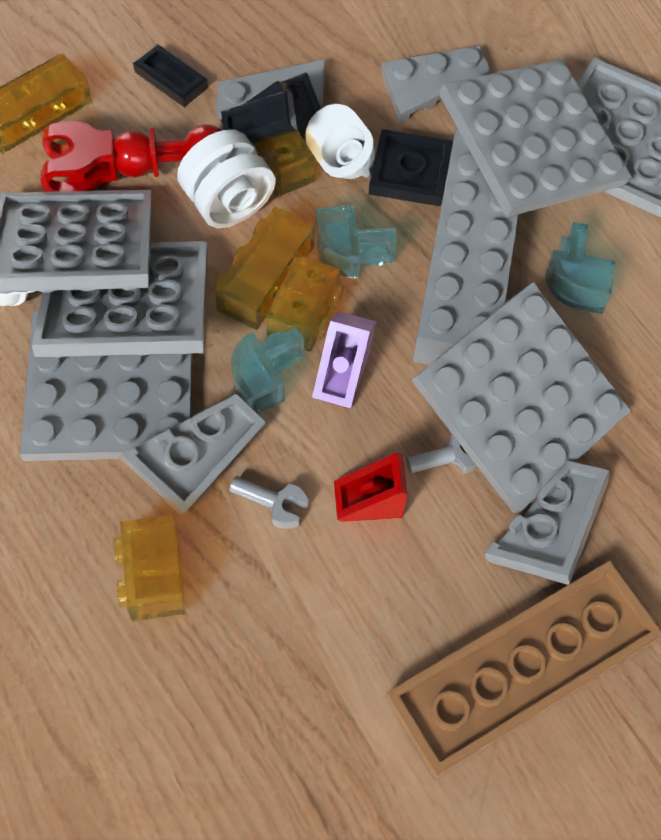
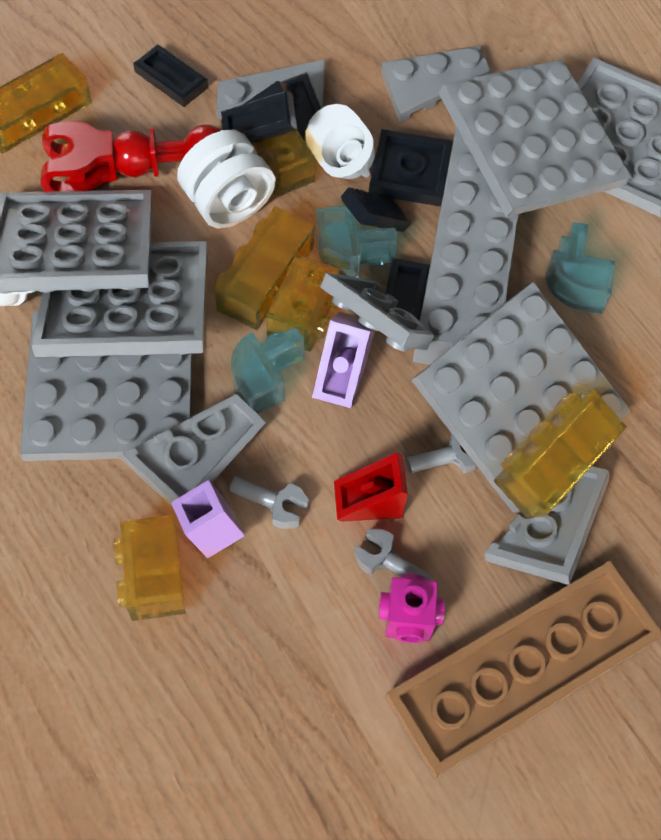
none -> lavender brick [171,480,245,558]
none -> light grey wing [320,273,434,352]
none -> black tile [340,187,412,232]
none -> light grey bar [354,529,433,581]
none -> dark pink brick [379,574,445,643]
none -> black tile [385,258,430,321]
none -> clear yellow brick [493,389,627,519]

